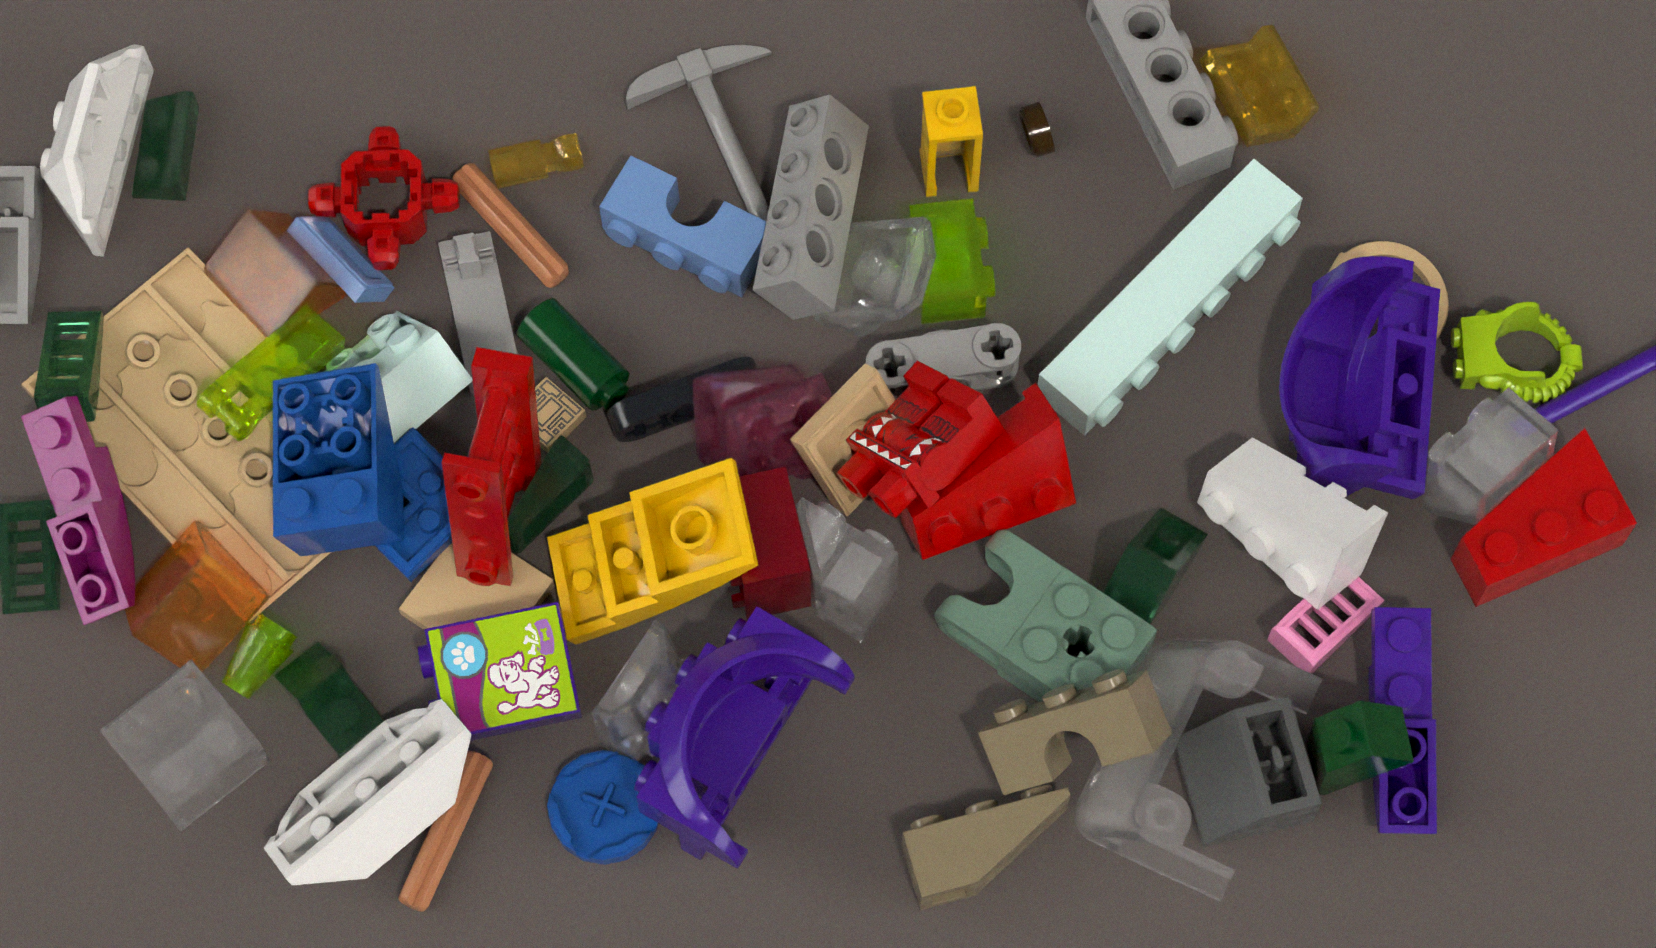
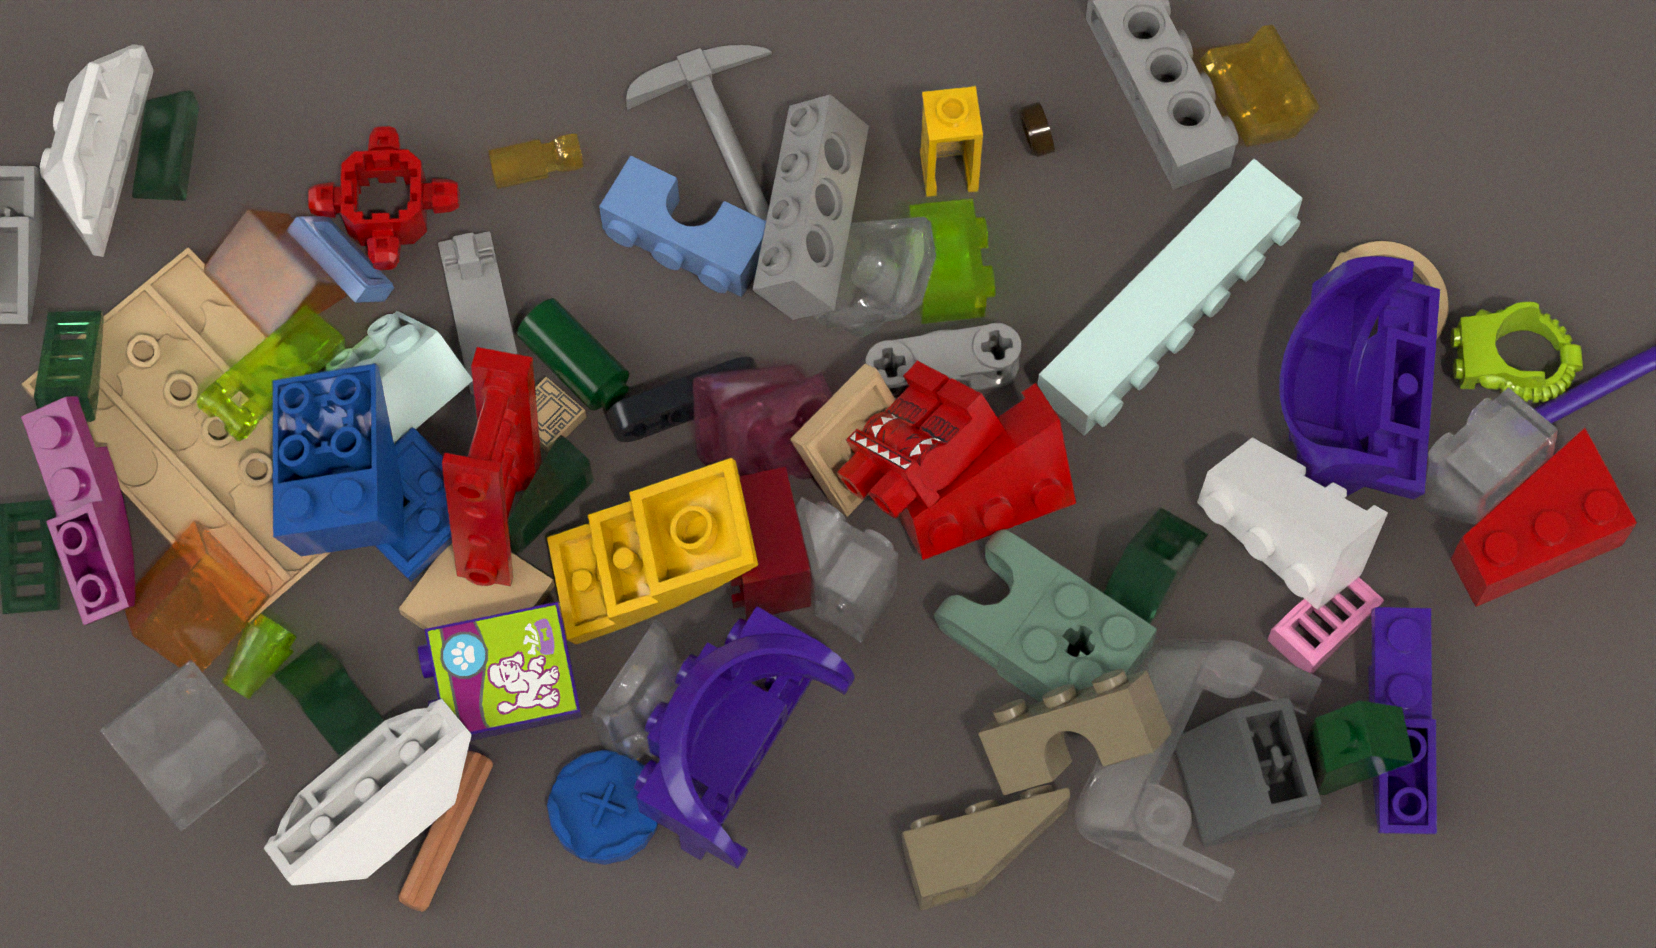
nougat axle [452,163,569,288] -> none

